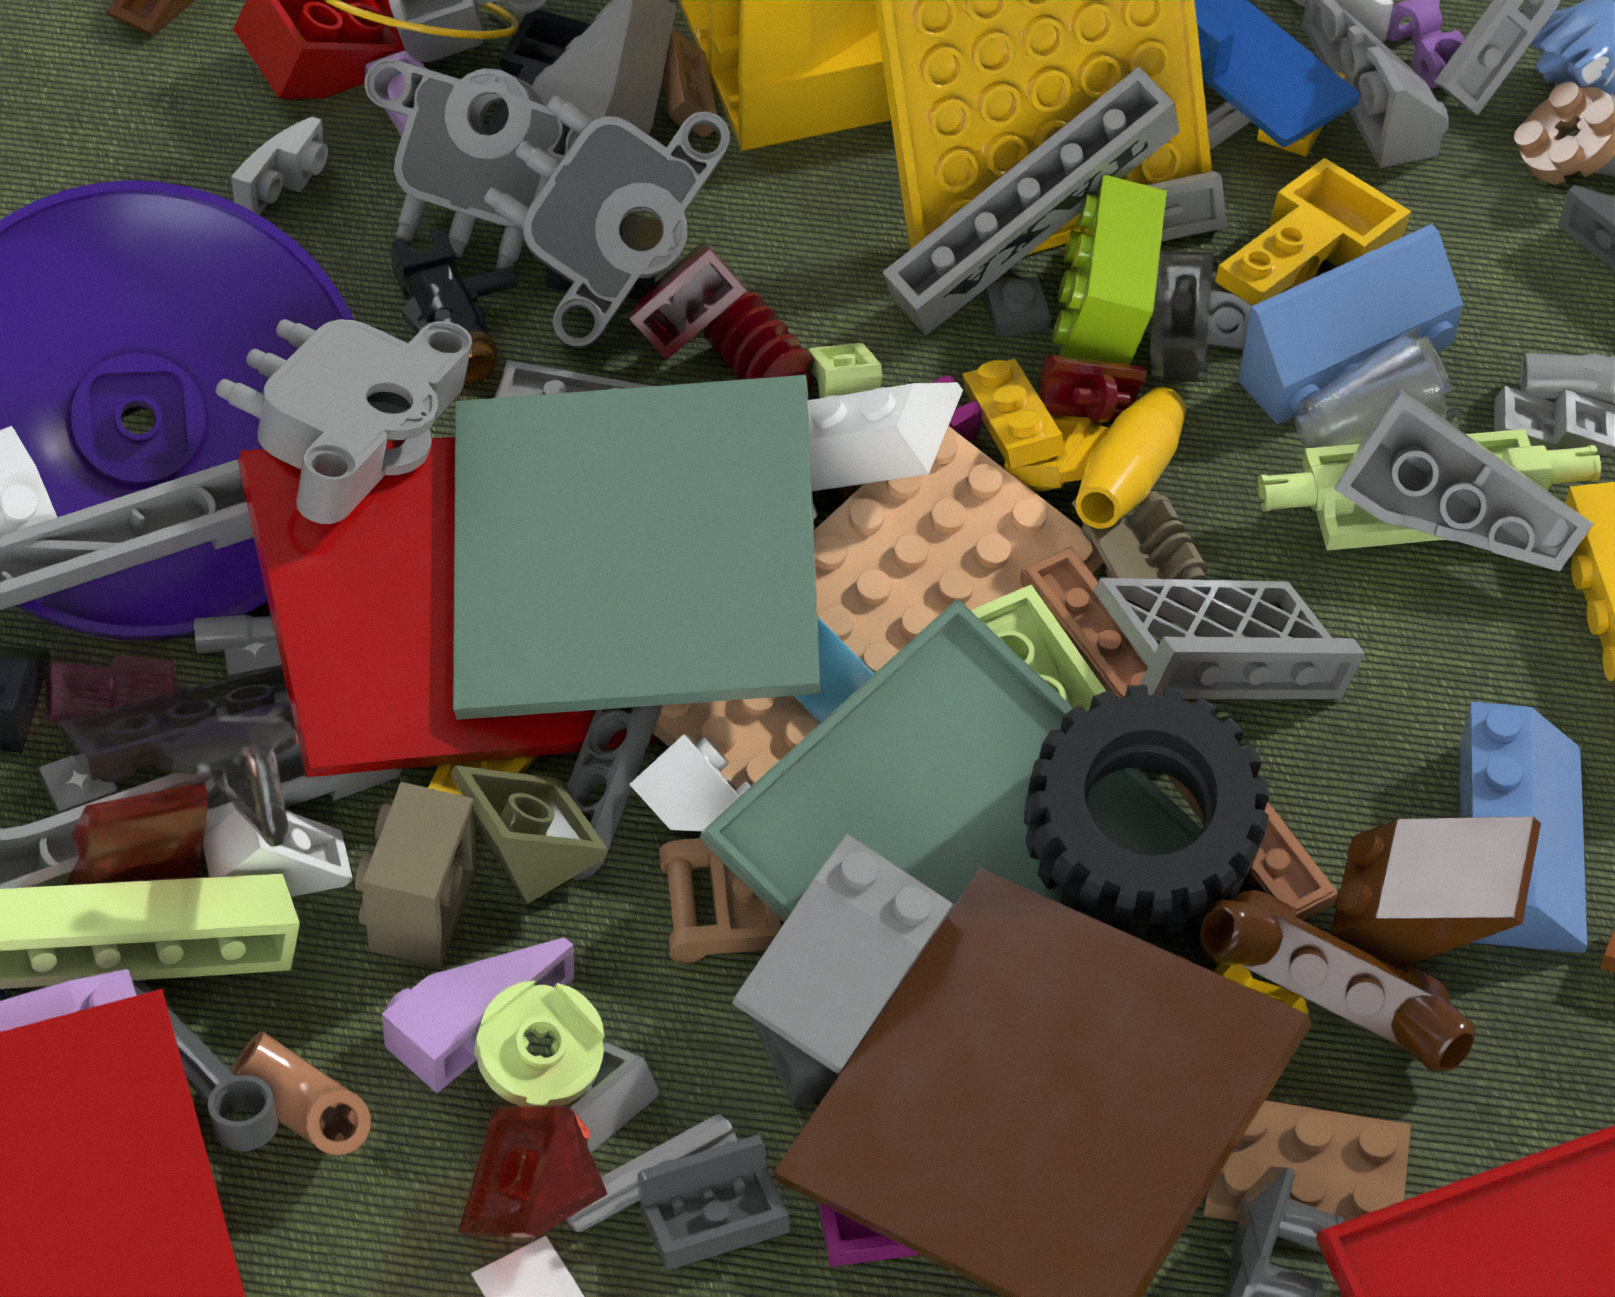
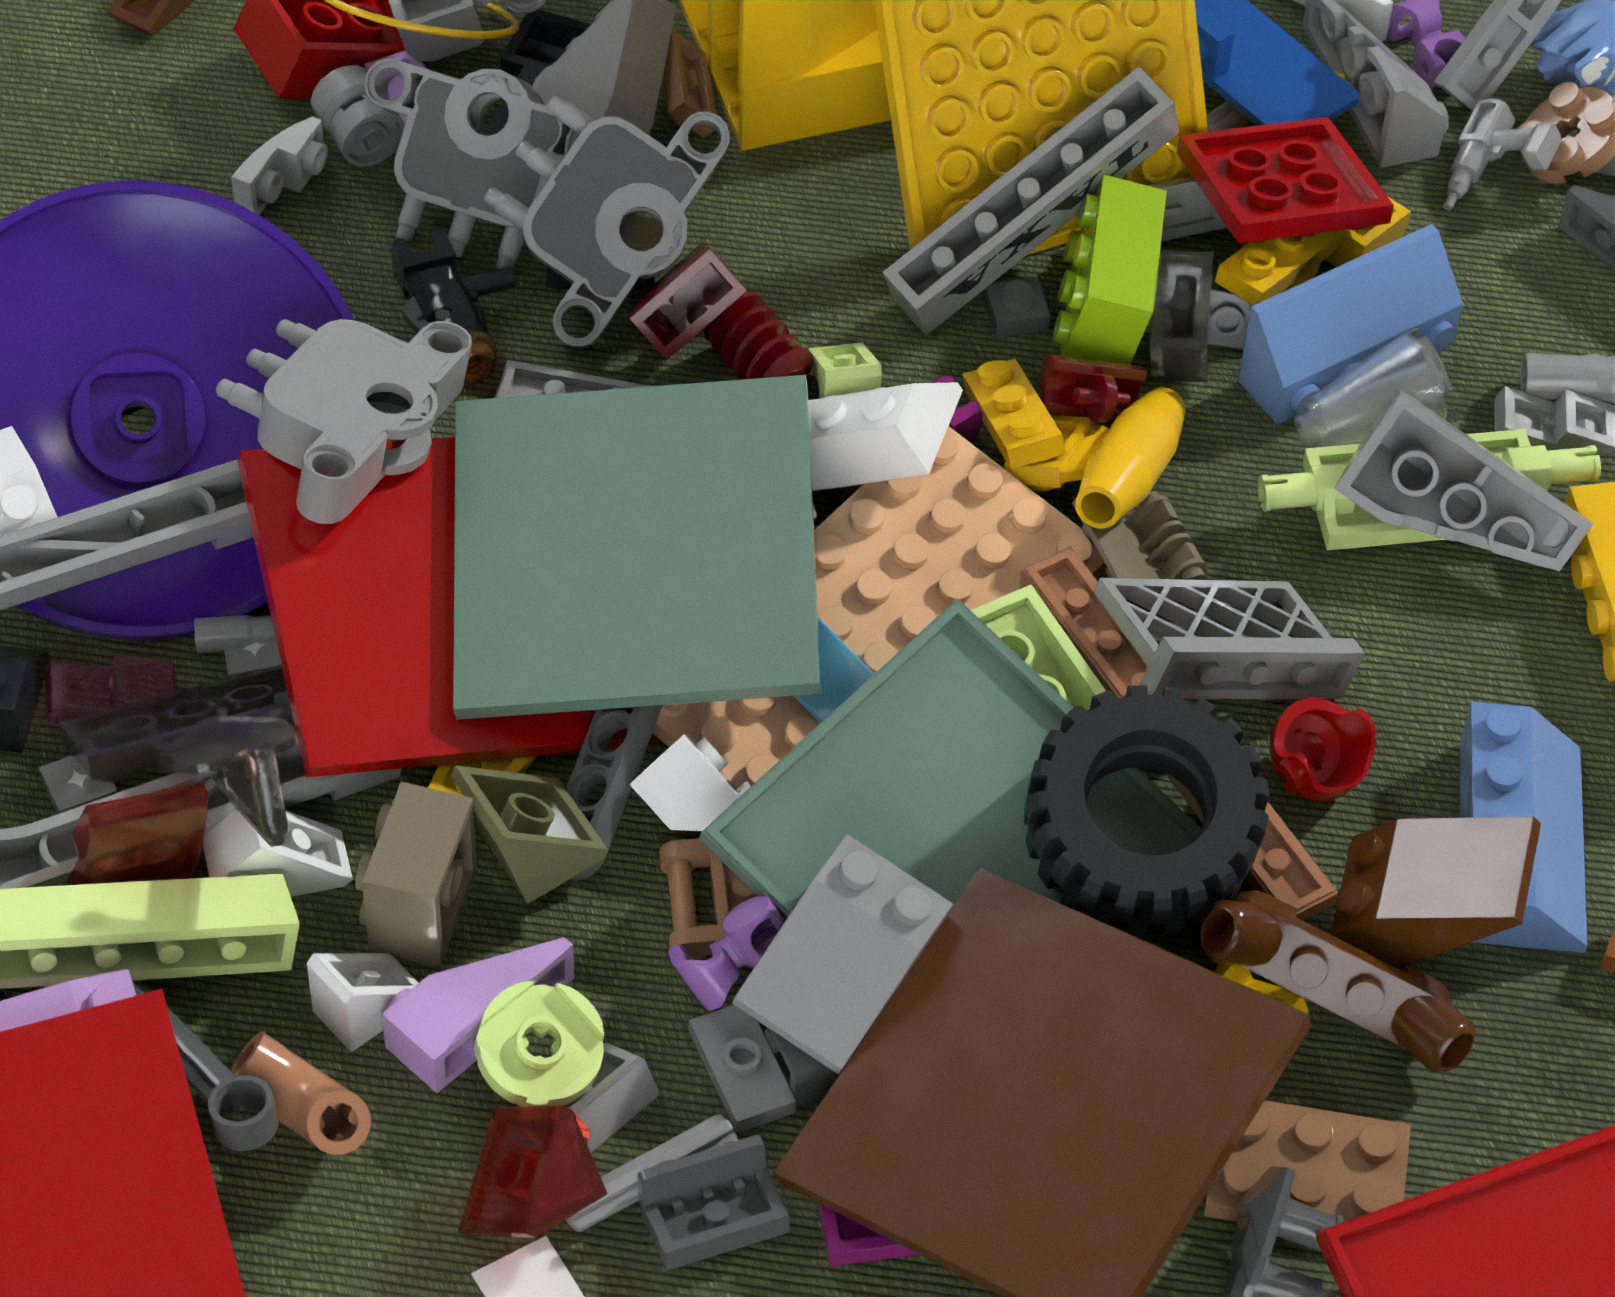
none -> white slope [307,953,419,1053]
none -> light grey wheel [310,65,405,167]
none -> medium lavender leg [668,895,785,1011]
none -> light grey plate [689,1005,796,1133]
none -> red plate [1177,117,1394,243]
none -> red cap [1270,698,1376,802]
none -> light grey piece [1443,98,1561,211]

